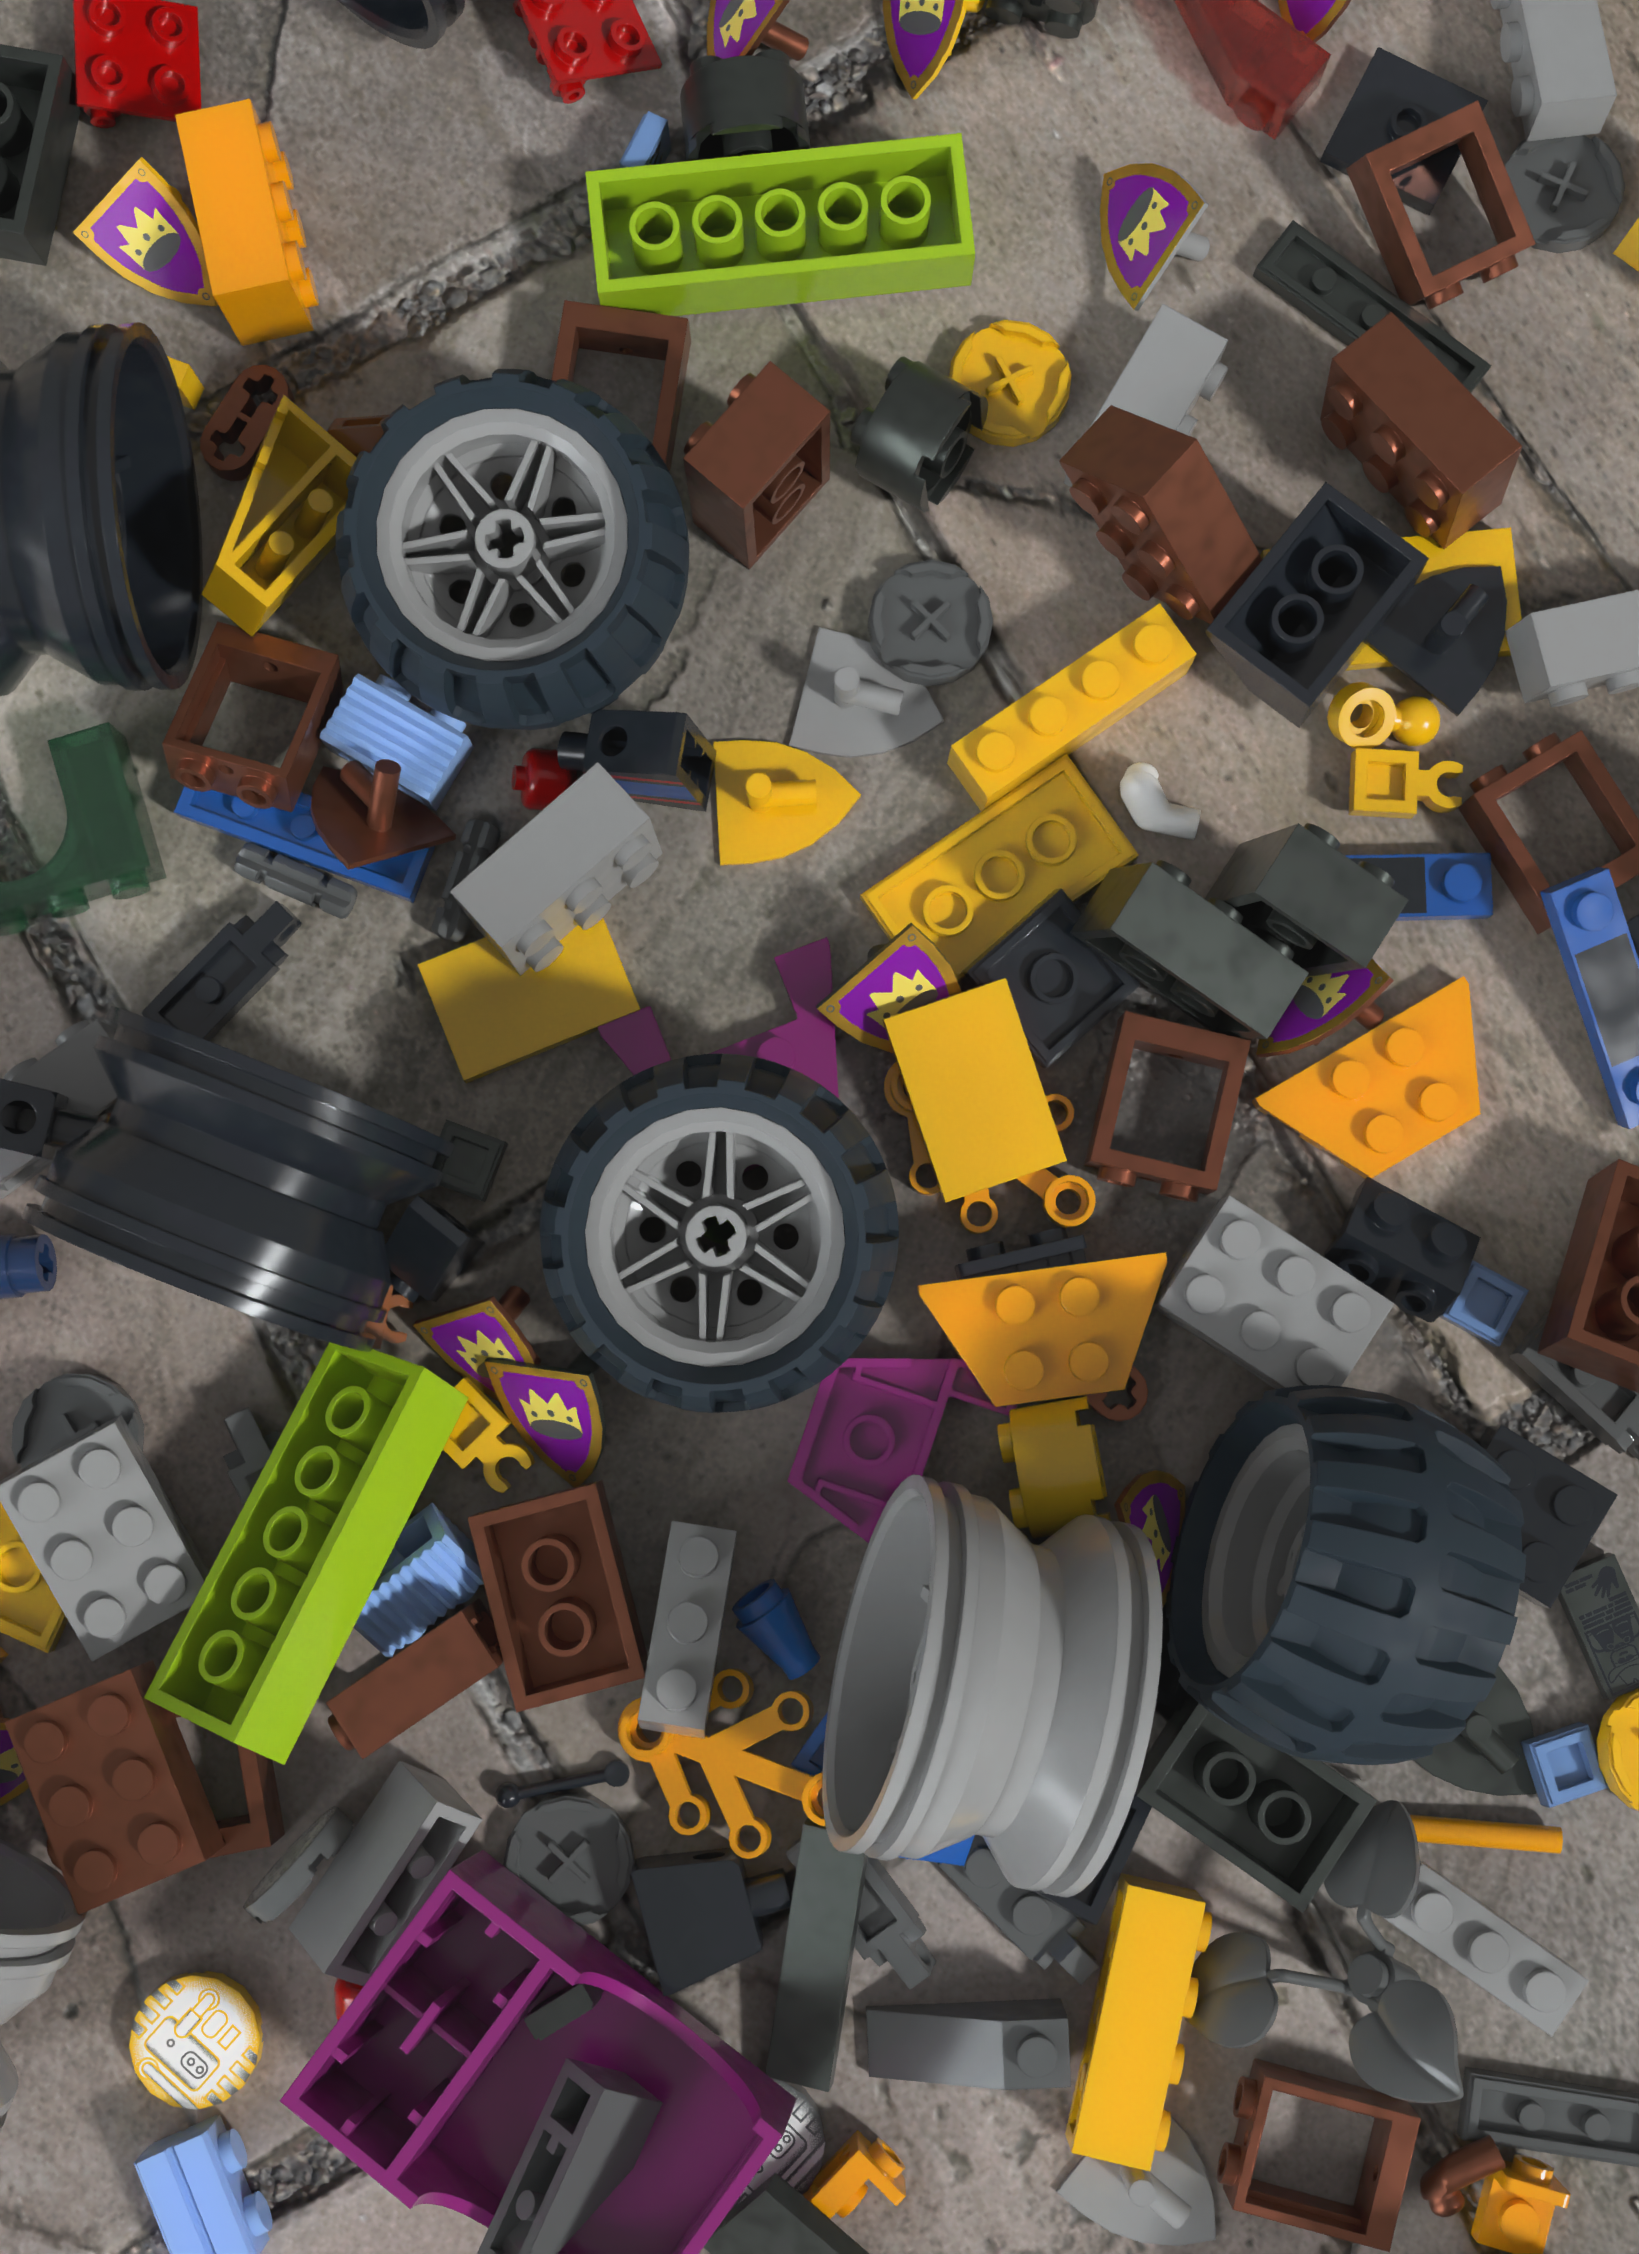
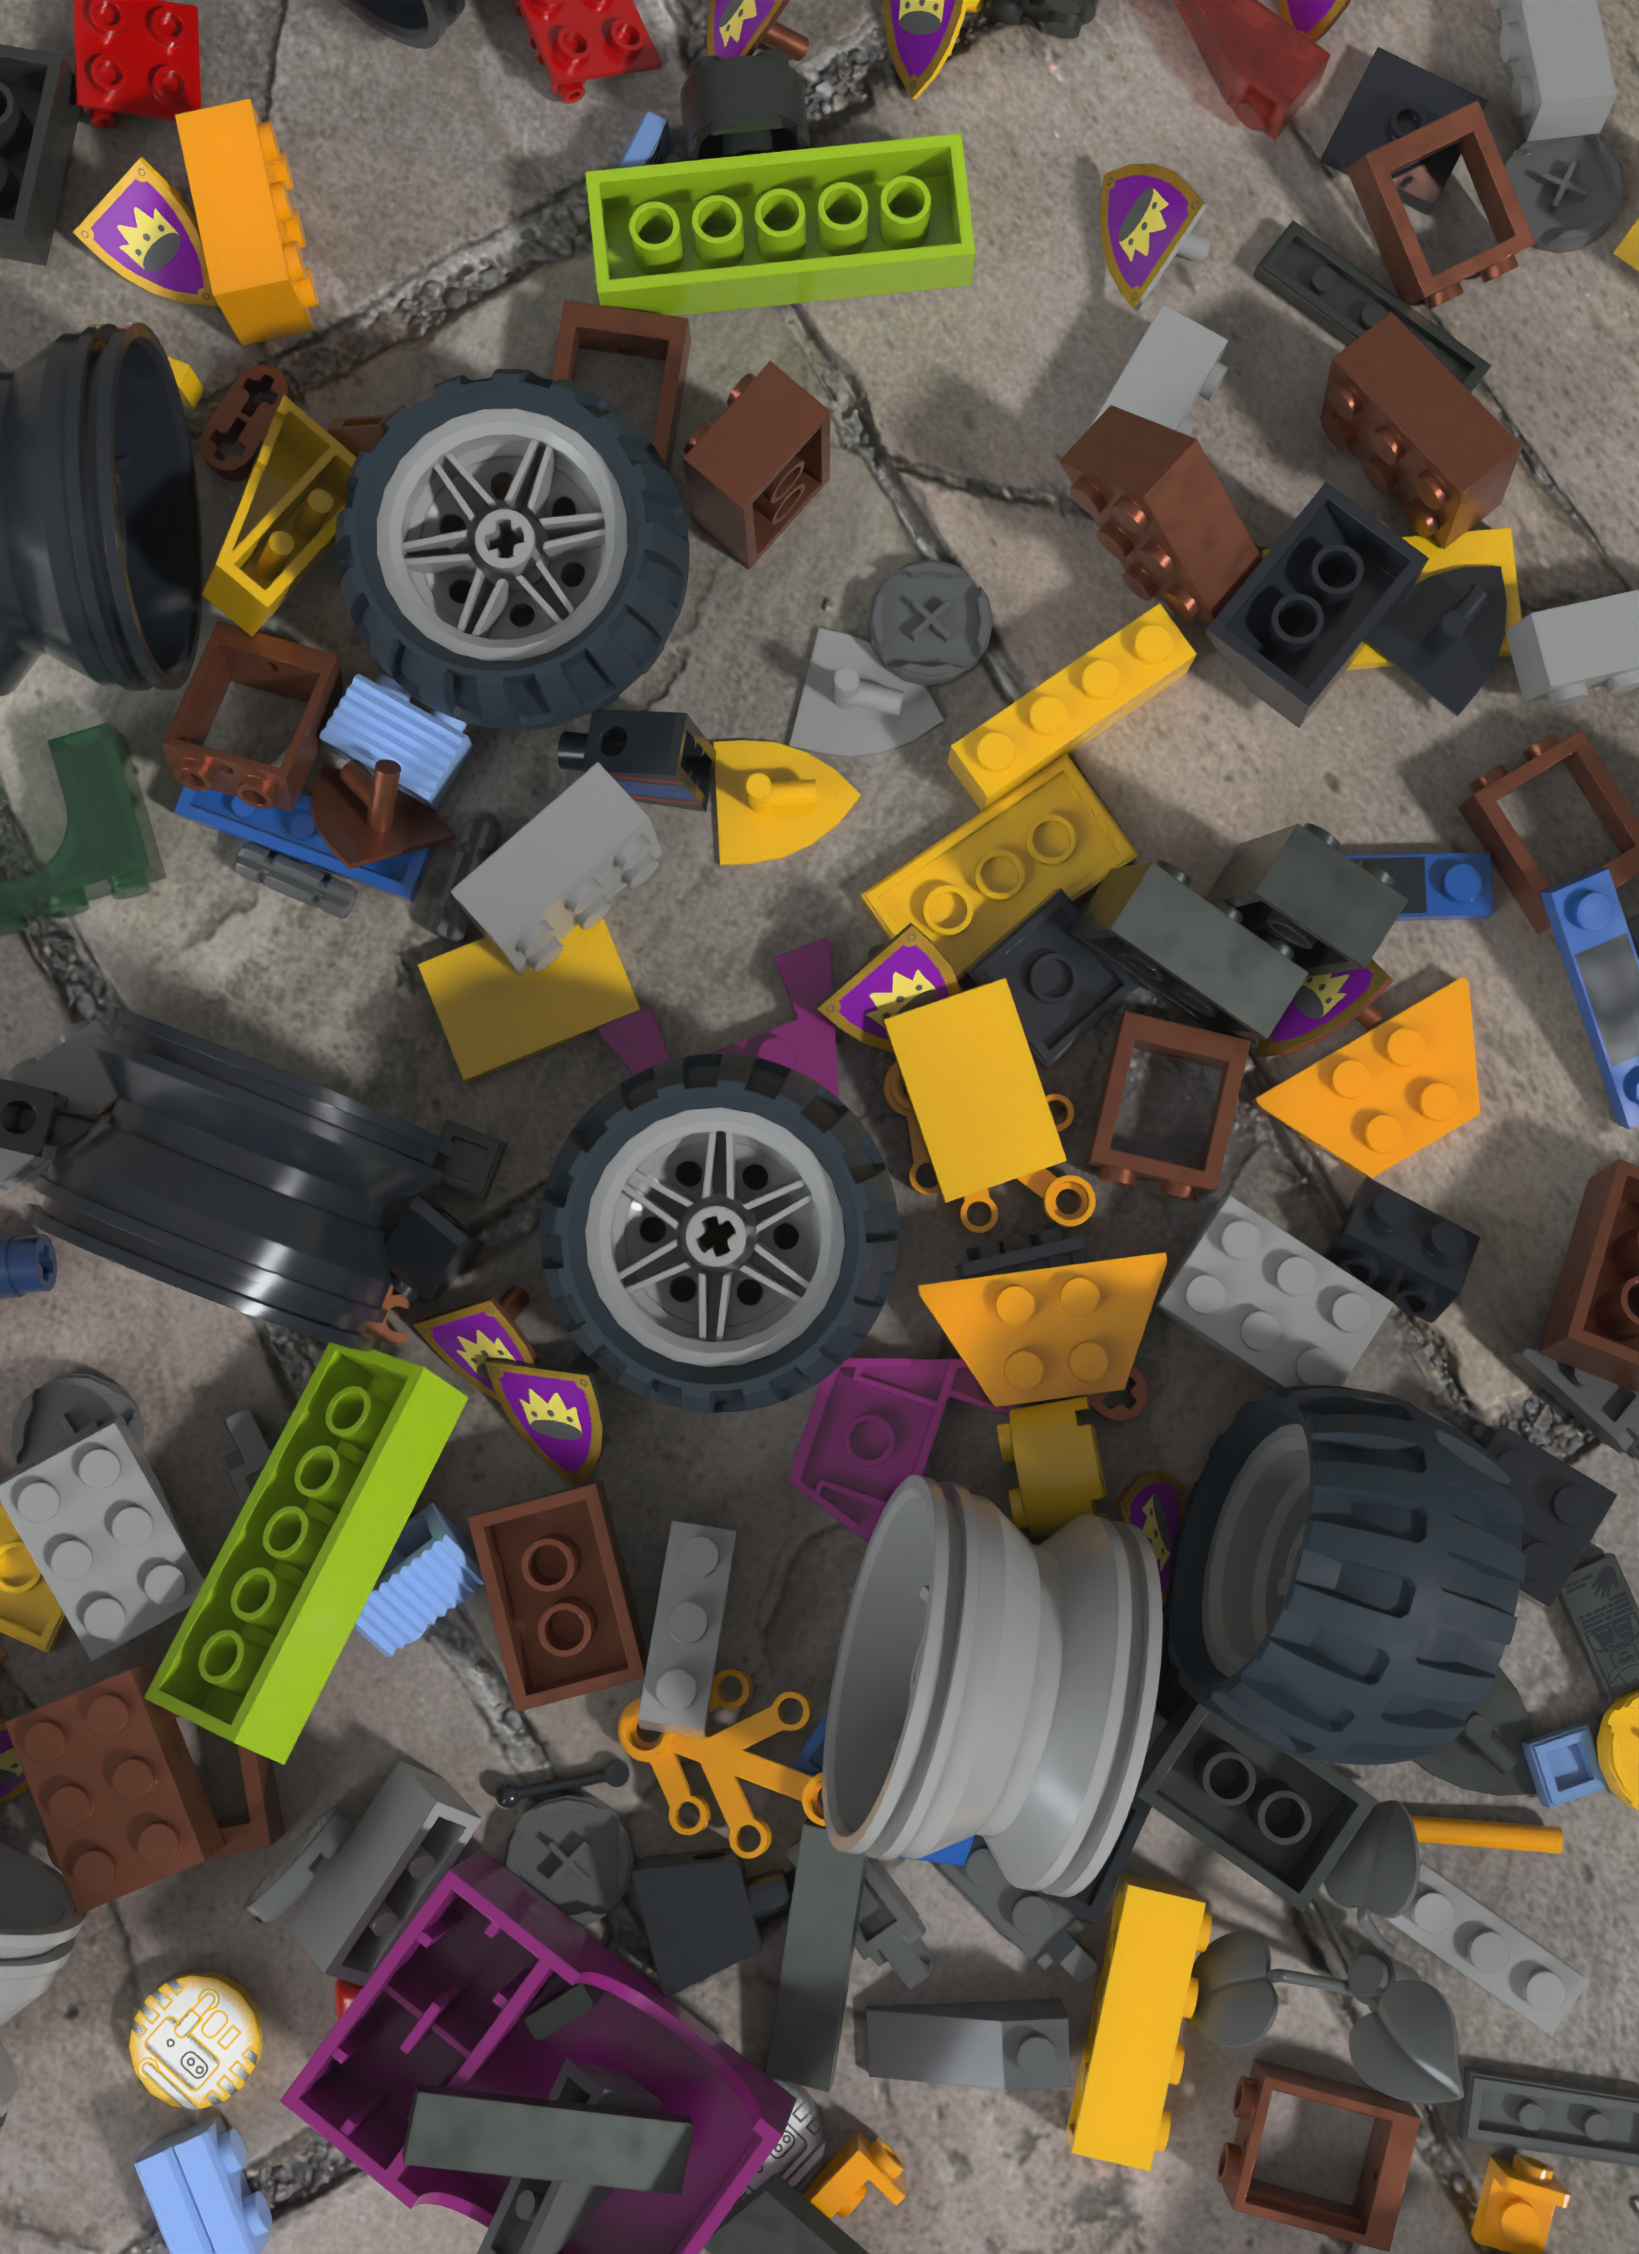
black hinge [141,901,302,1041] -> none
copper window [326,1598,503,1760] -> none
yellow plate [443,1377,535,1493] -> none
red piece [511,748,577,811] -> none
blue cone [732,1579,821,1680] -> none
pearl dark grey brick [851,356,988,512] -> none
yellow tile [949,320,1072,447] -> none
light grey shield [1056,2108,1216,2246] -> none
white arm [1120,762,1201,840] -> none
yellow plate [1327,682,1441,749] -> none
yellow plate [1348,748,1463,819] -> none
copper arm [1420,2135,1507,2217] -> none
medium blue tile [1439,1260,1529,1347] -> none
none -> pearl dark grey tile [402,2084,694,2195]

